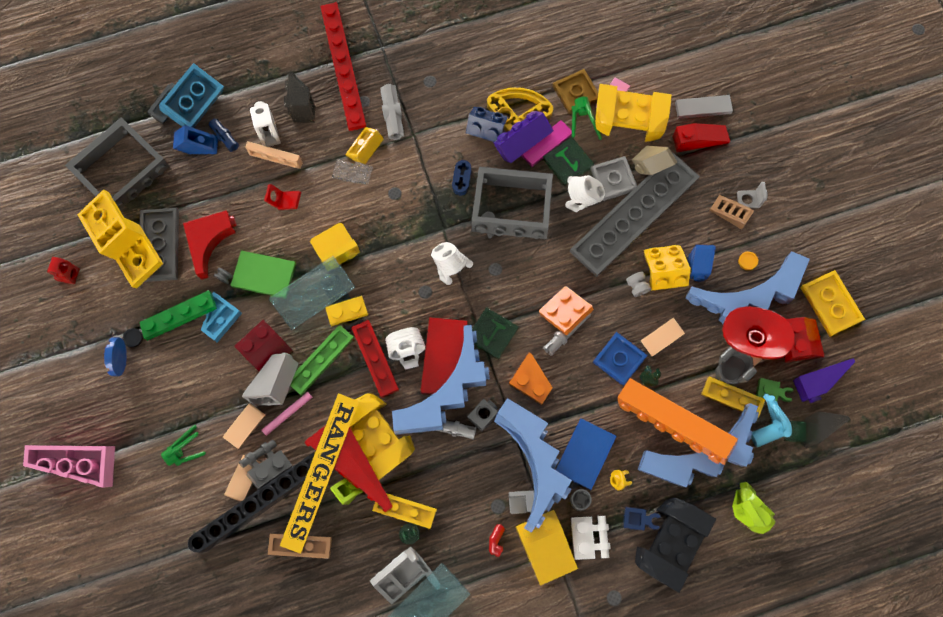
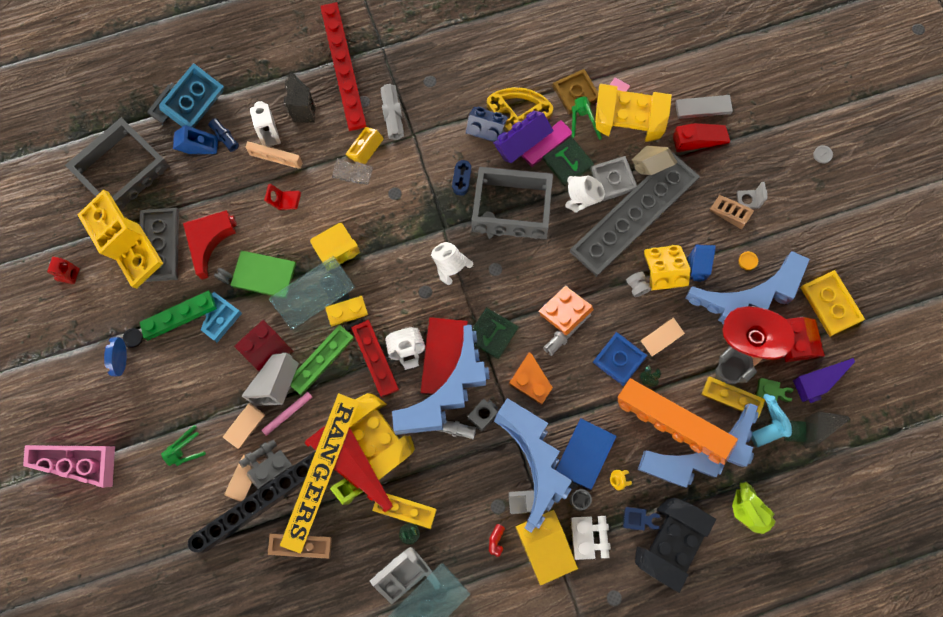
none -> light grey piece [813,145,833,164]

